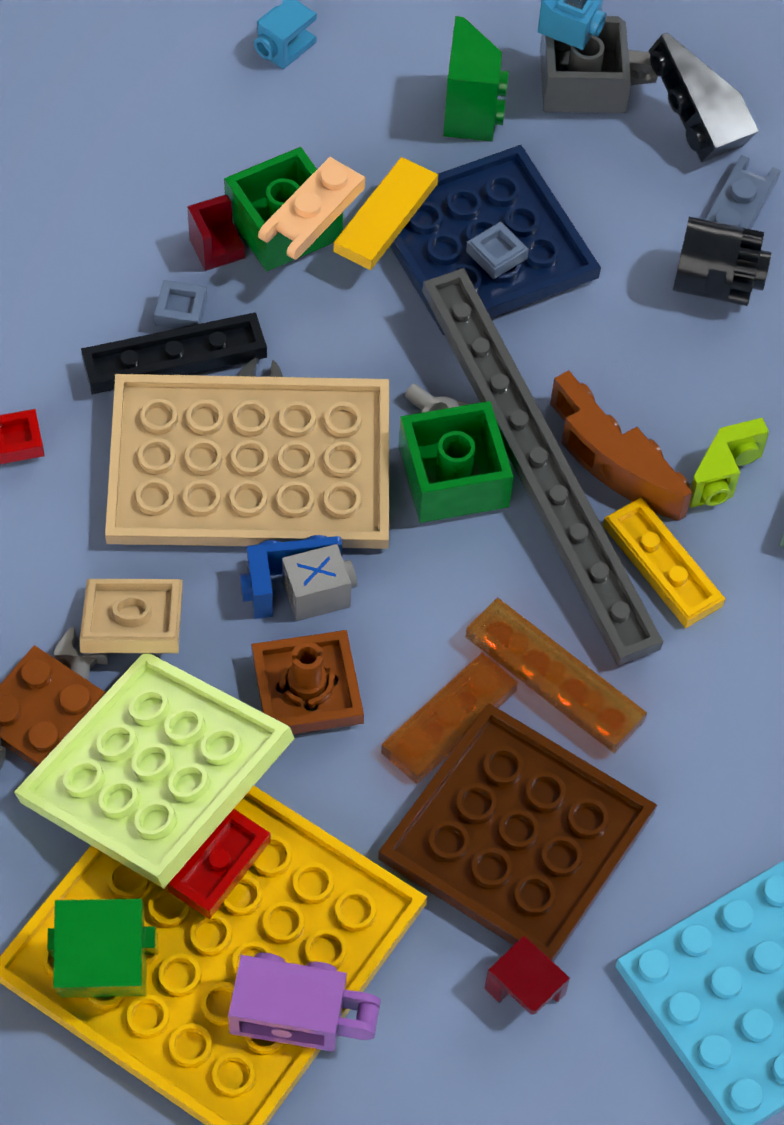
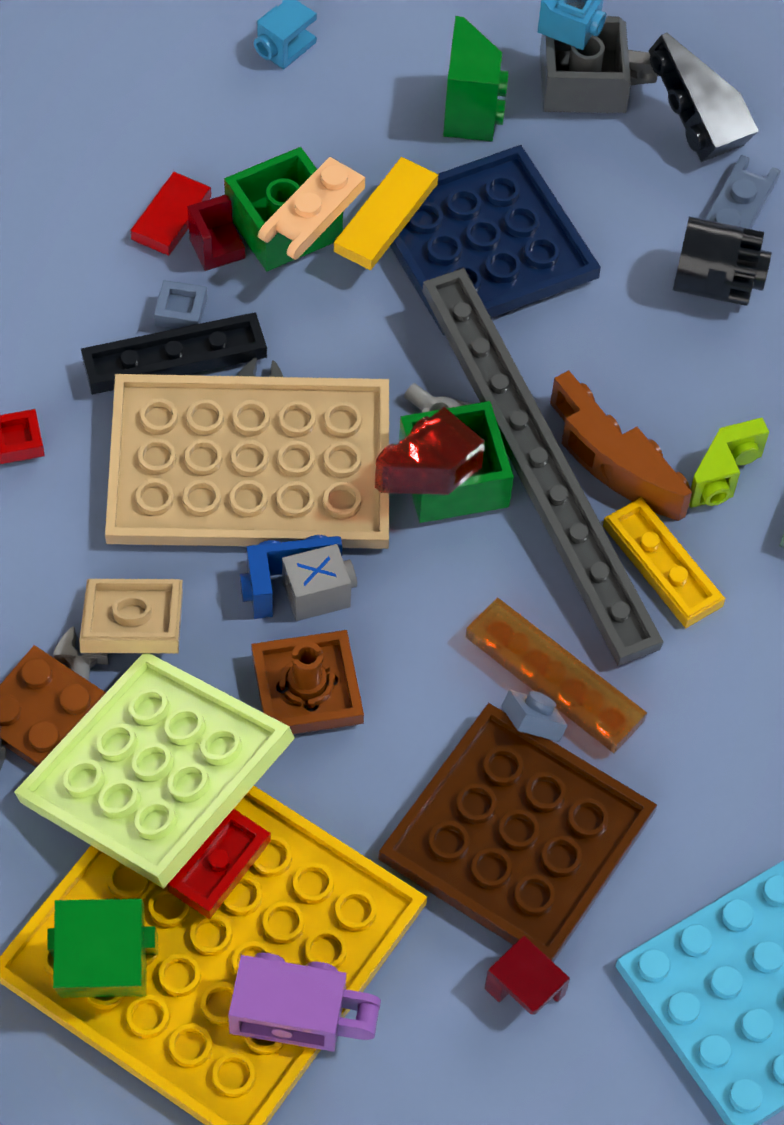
clear orange plate [381,652,518,784] -> none
sand blue tile [466,222,529,279] -> none
none -> red tile [130,171,211,256]
none -> clear red slope [375,407,485,495]
none -> sand blue plate [501,690,568,742]

